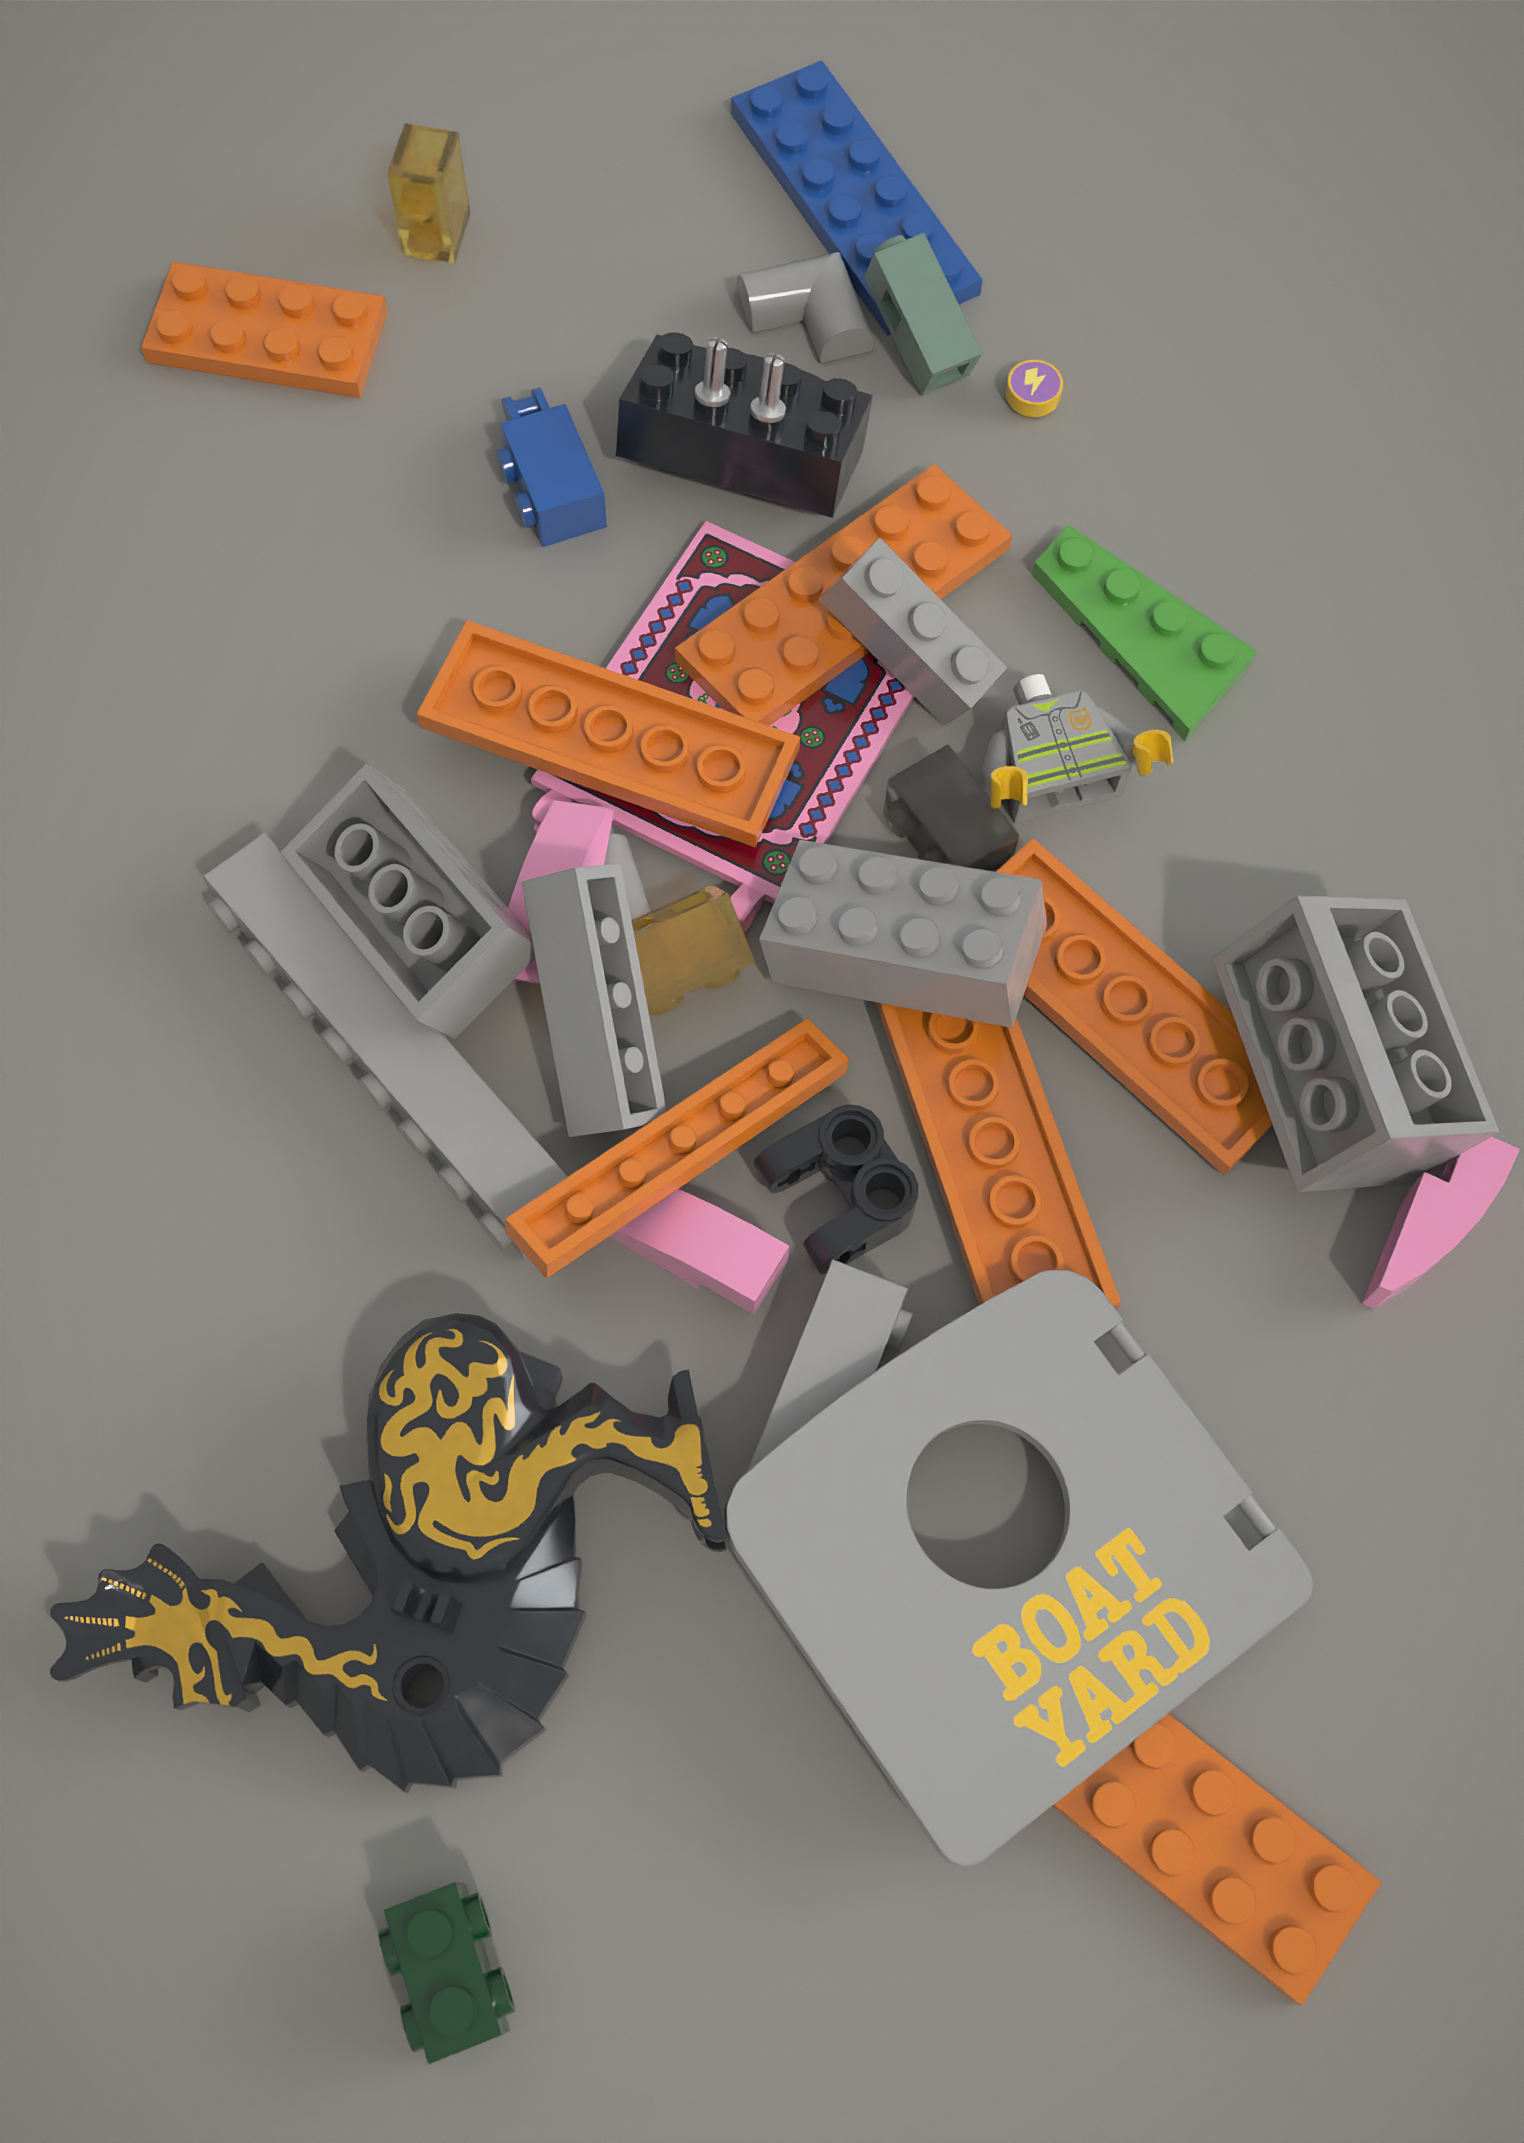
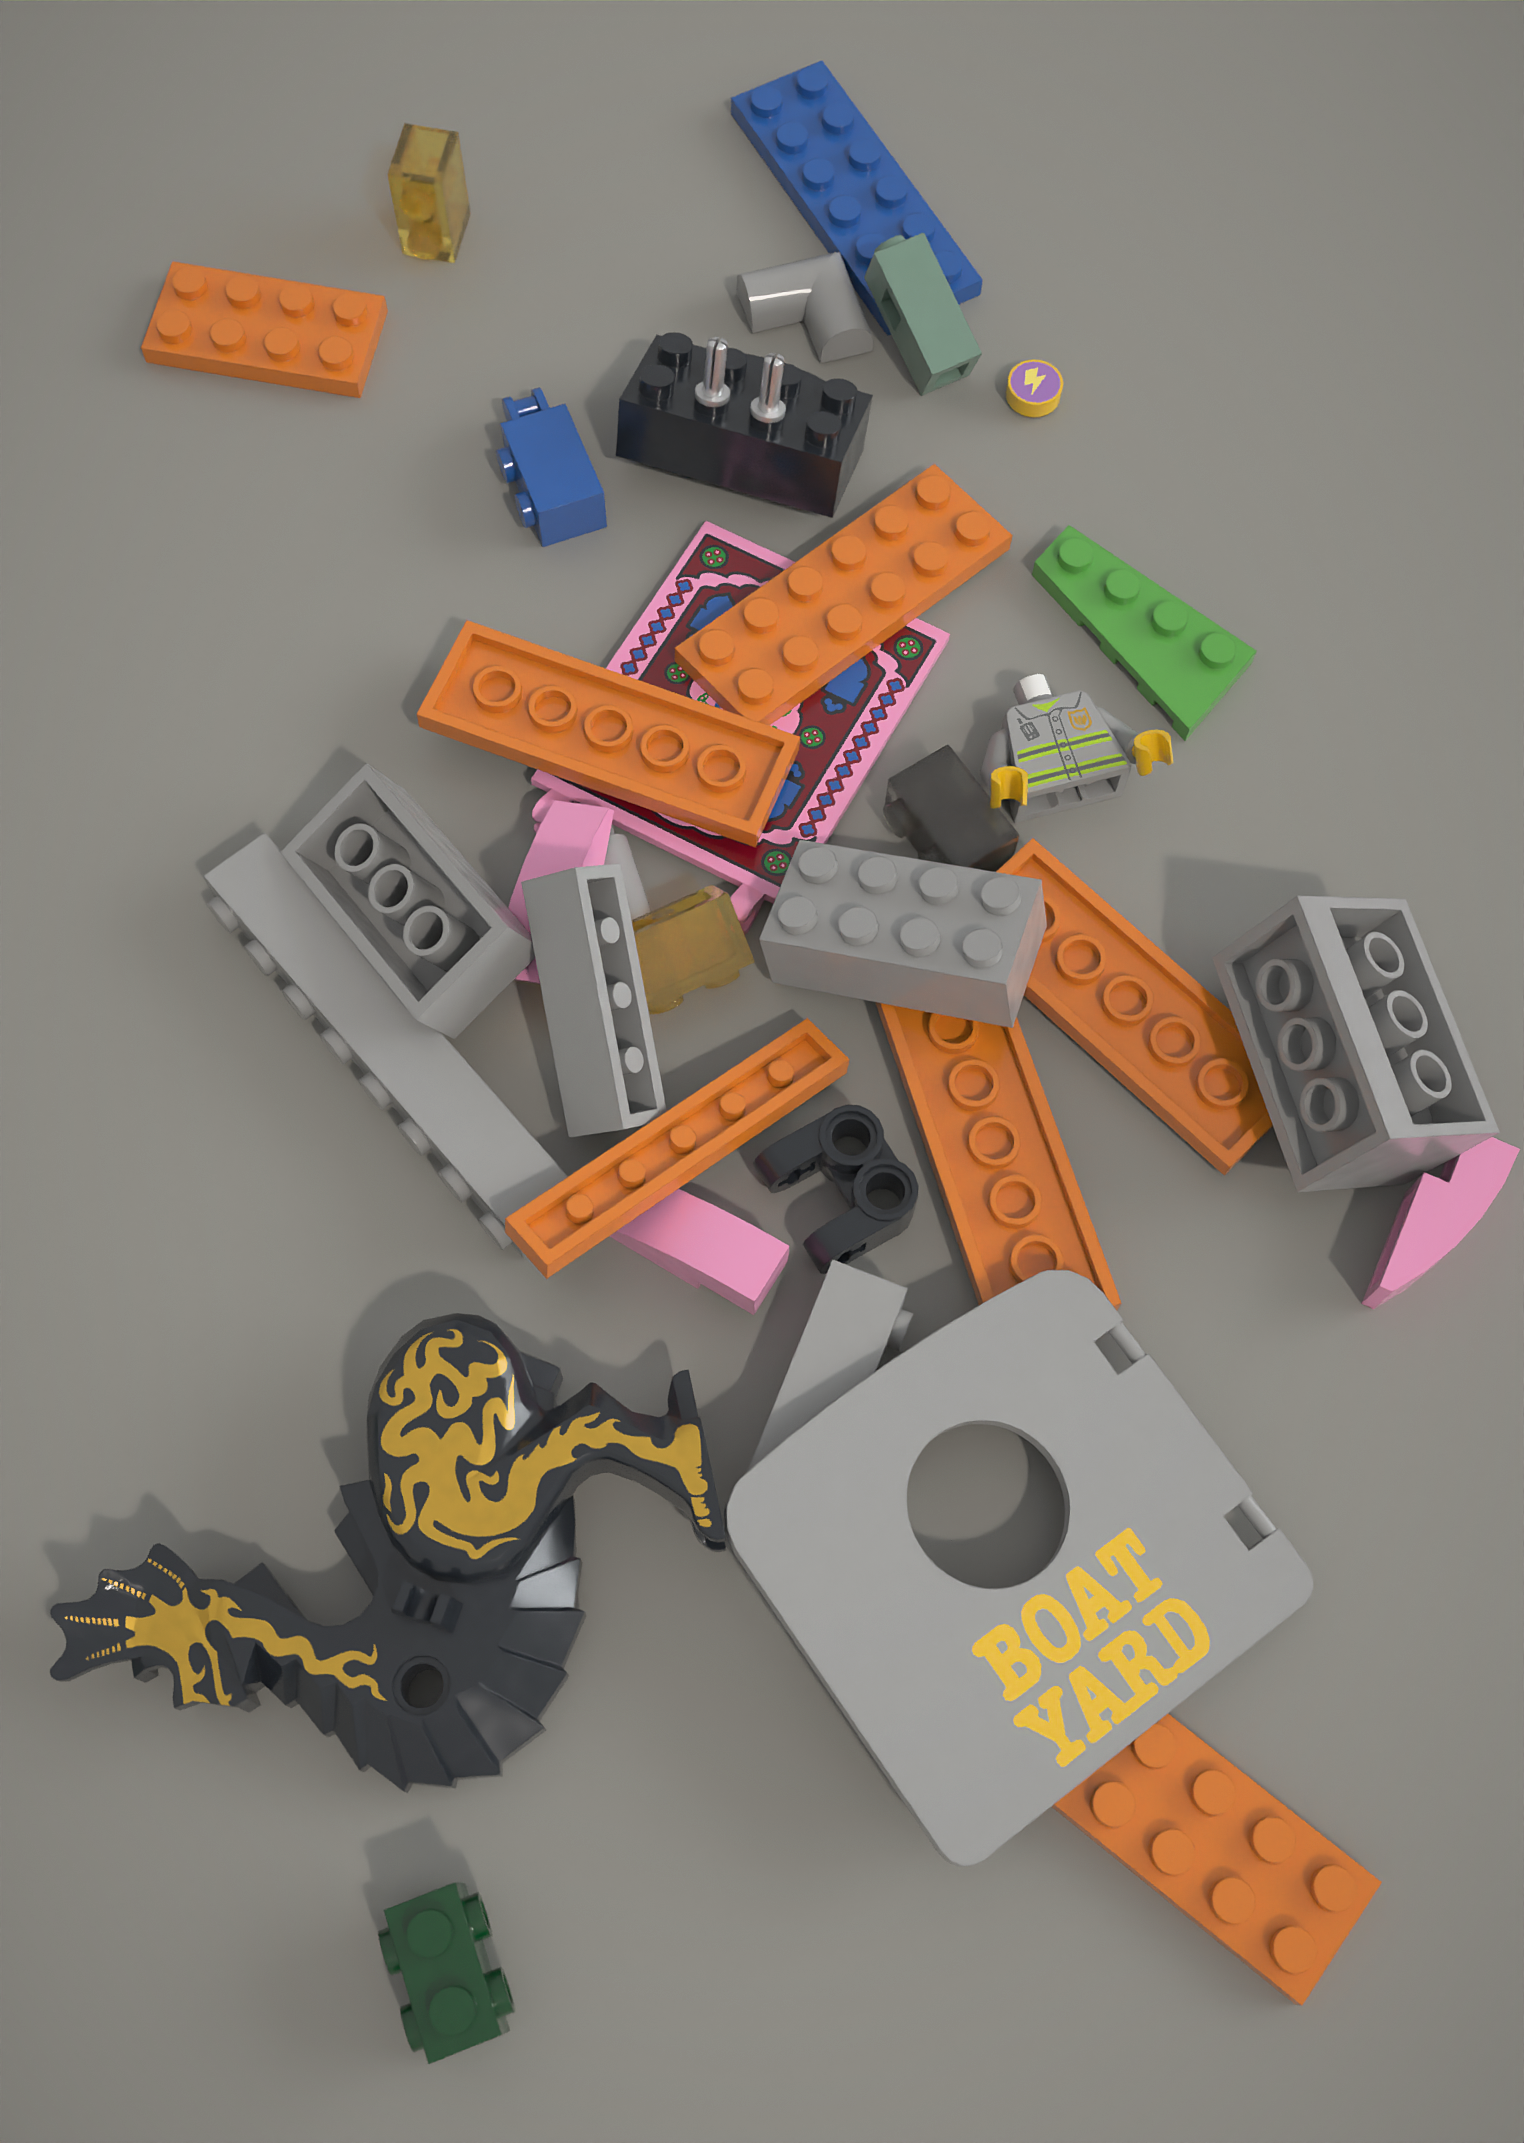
light grey brick [818,538,1007,726] -> none

